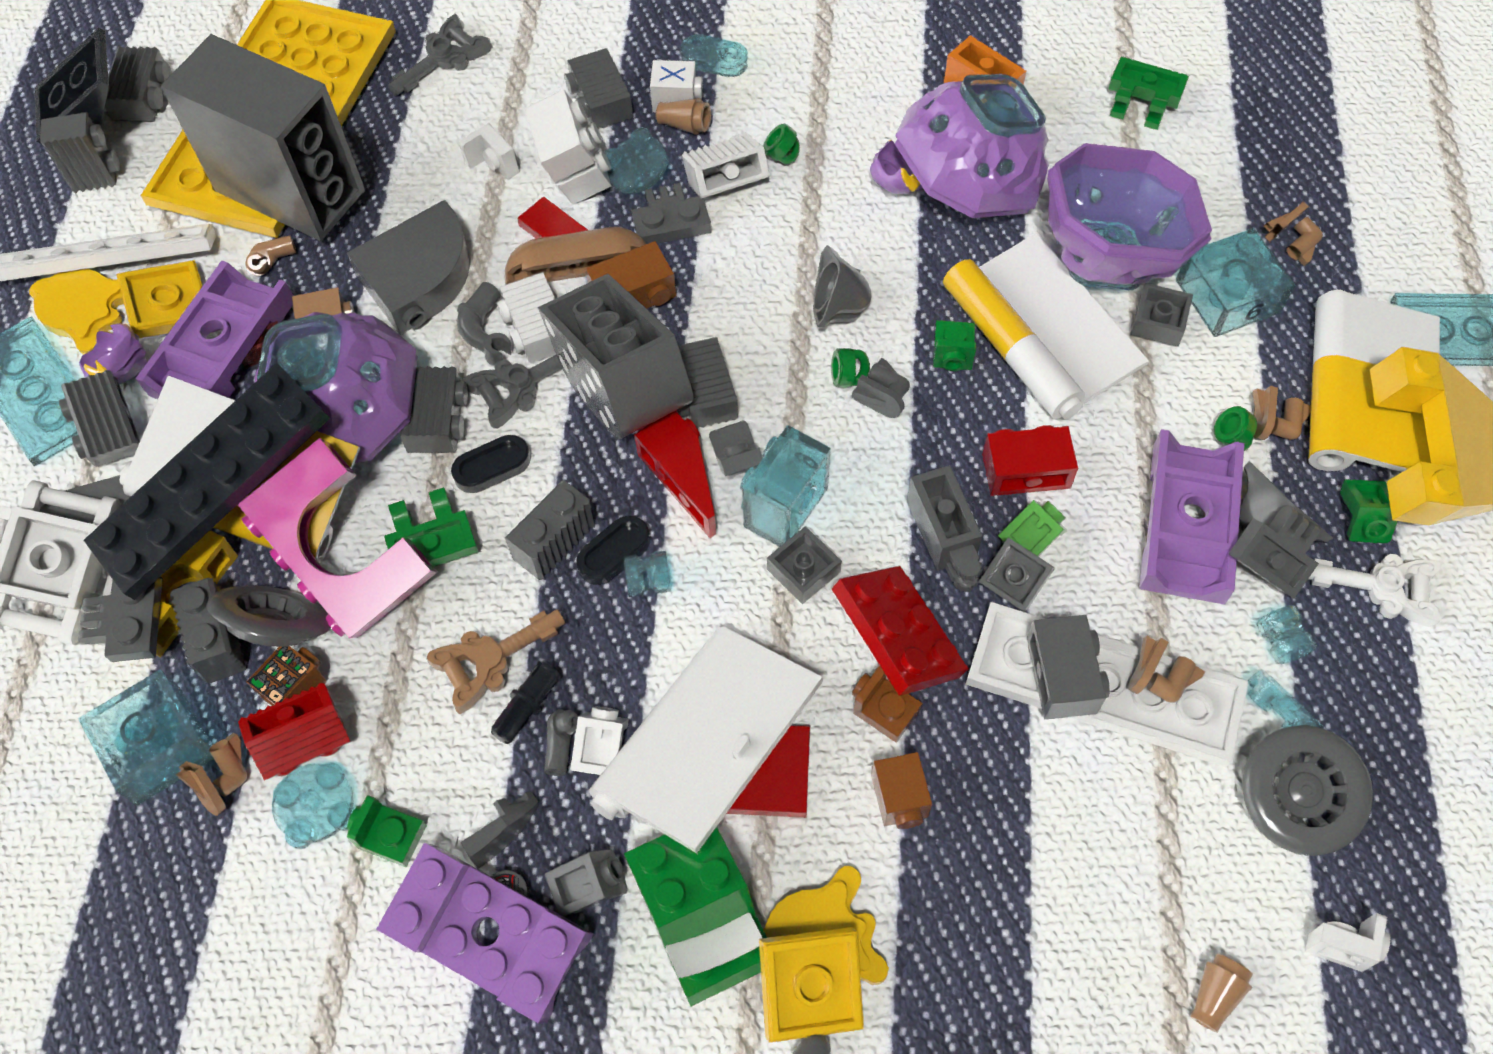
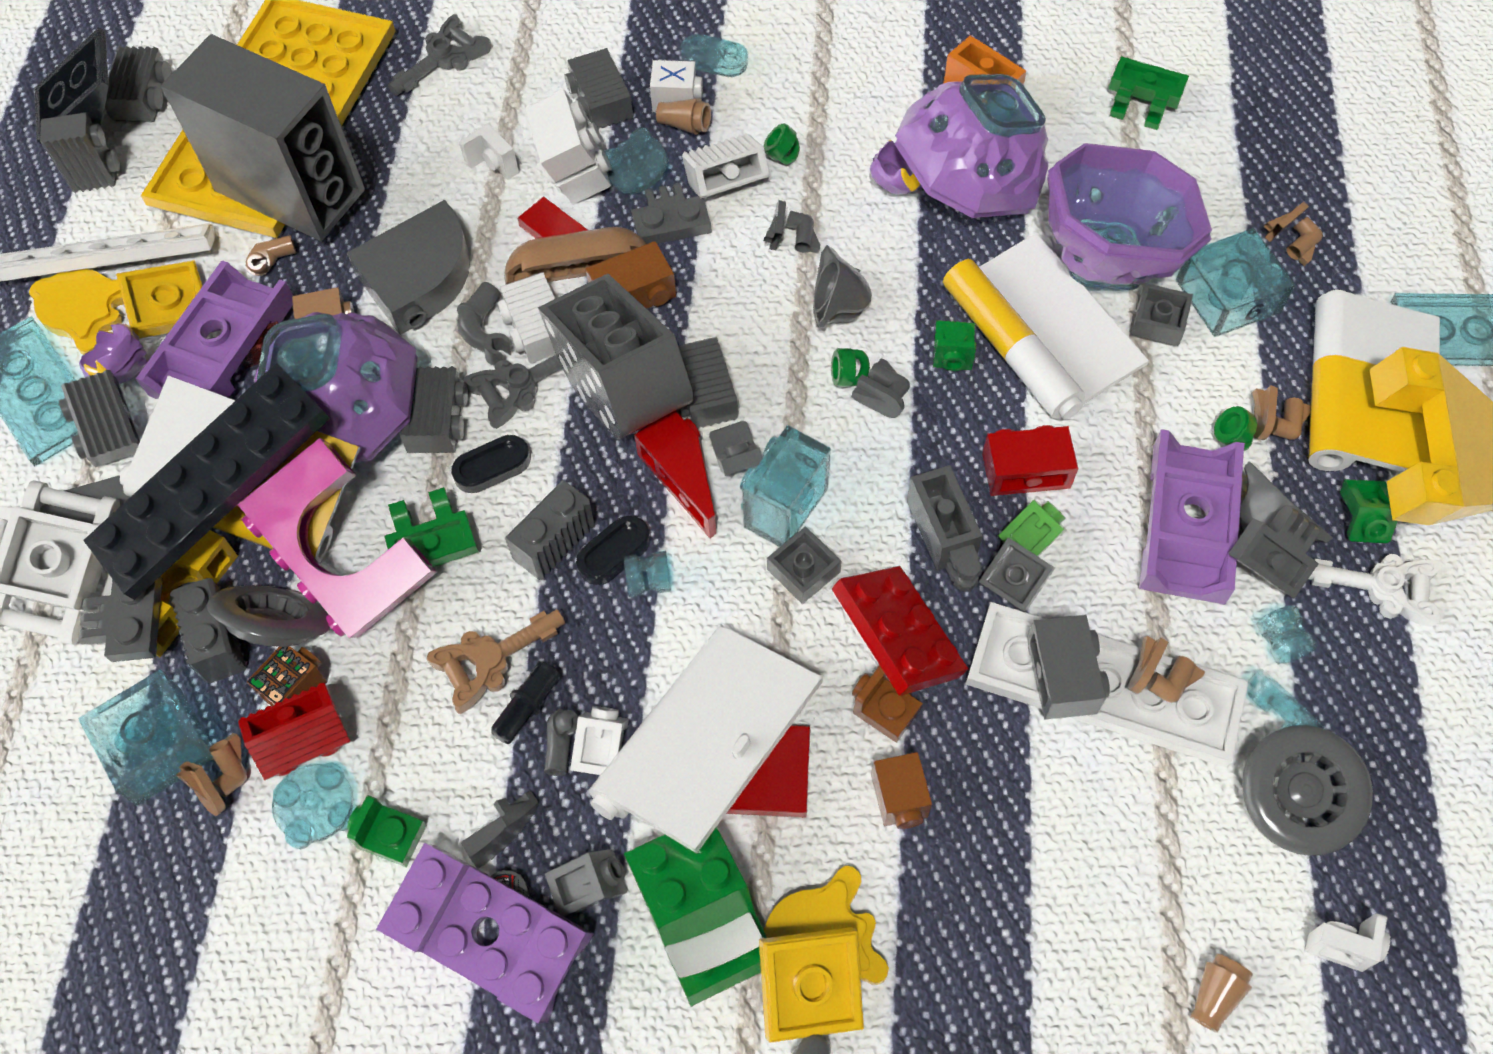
none -> dark grey piece [763,200,820,253]

